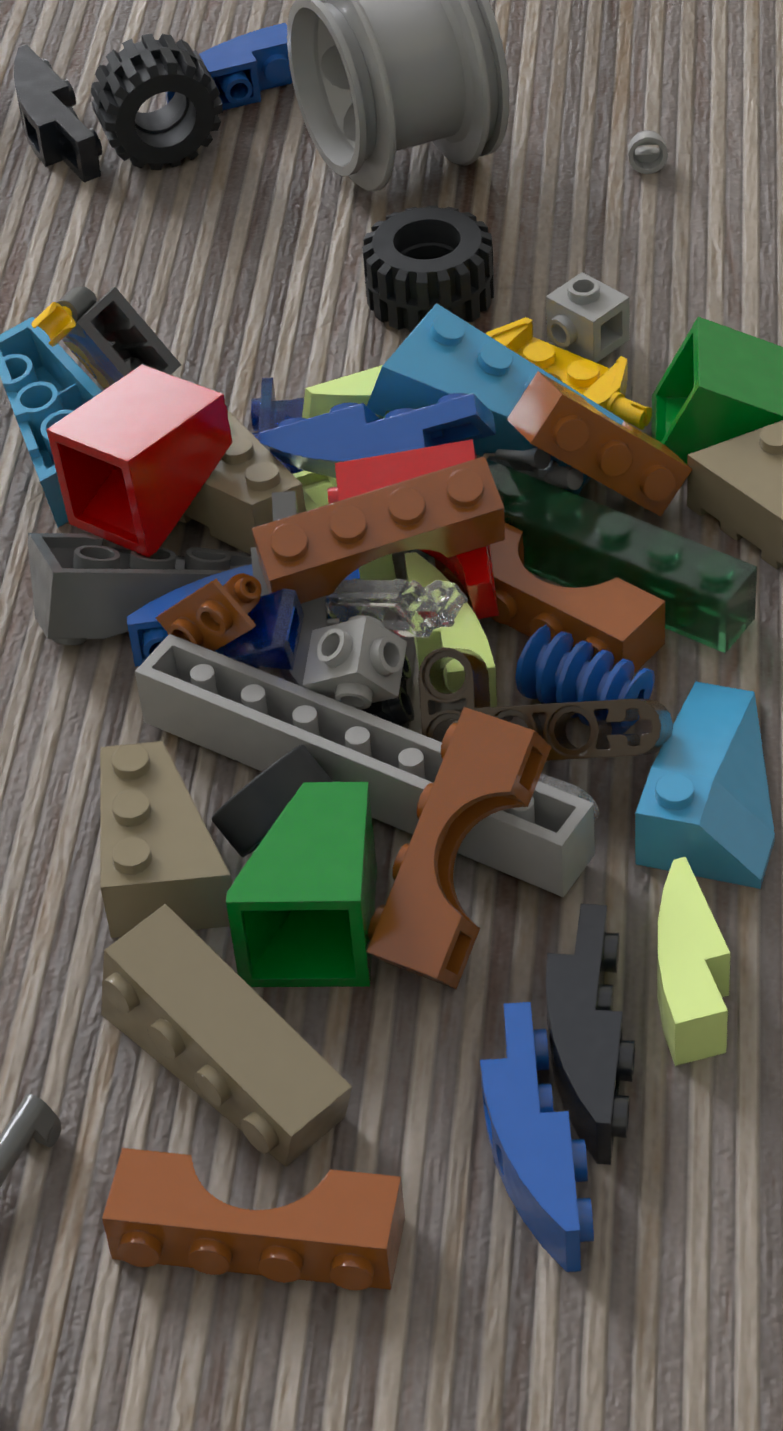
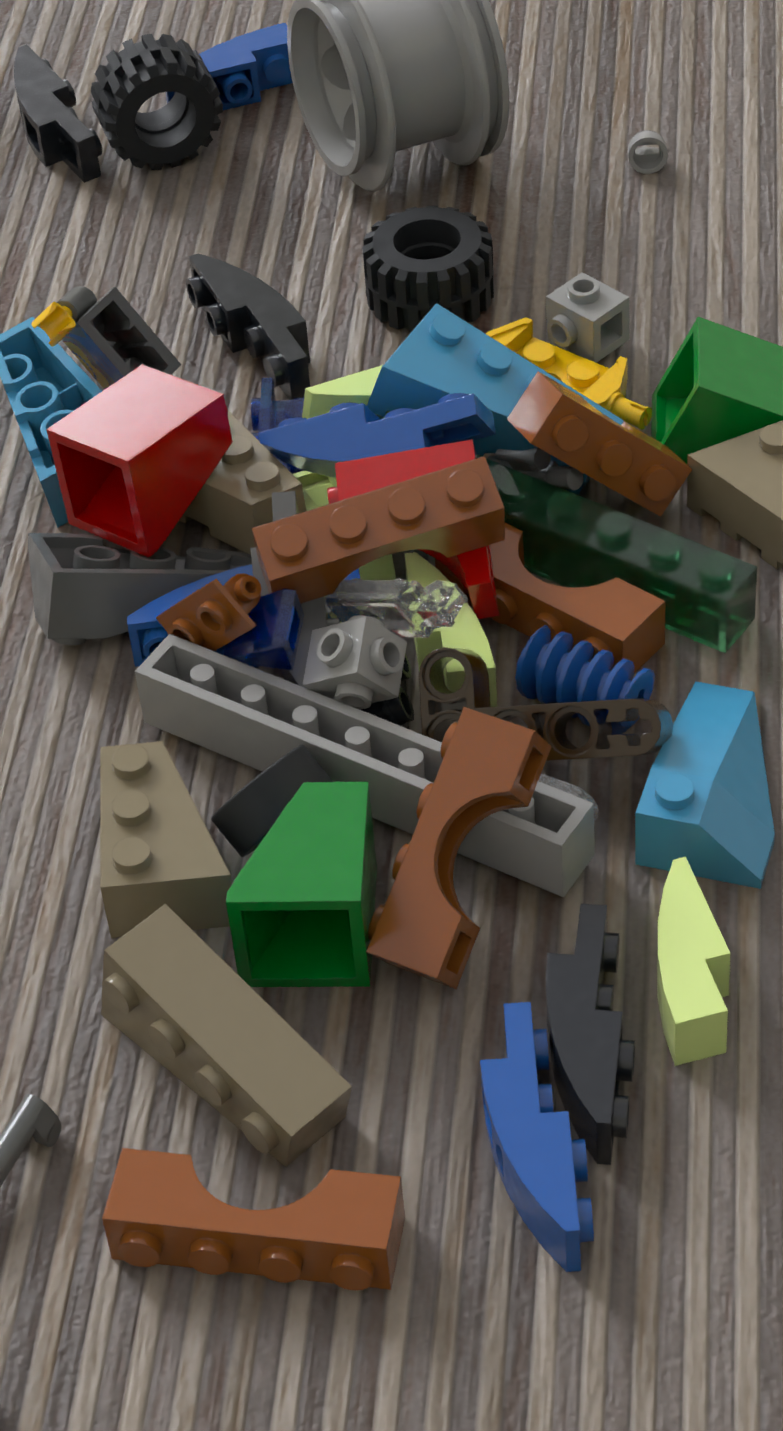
none -> black slope [186,253,310,405]

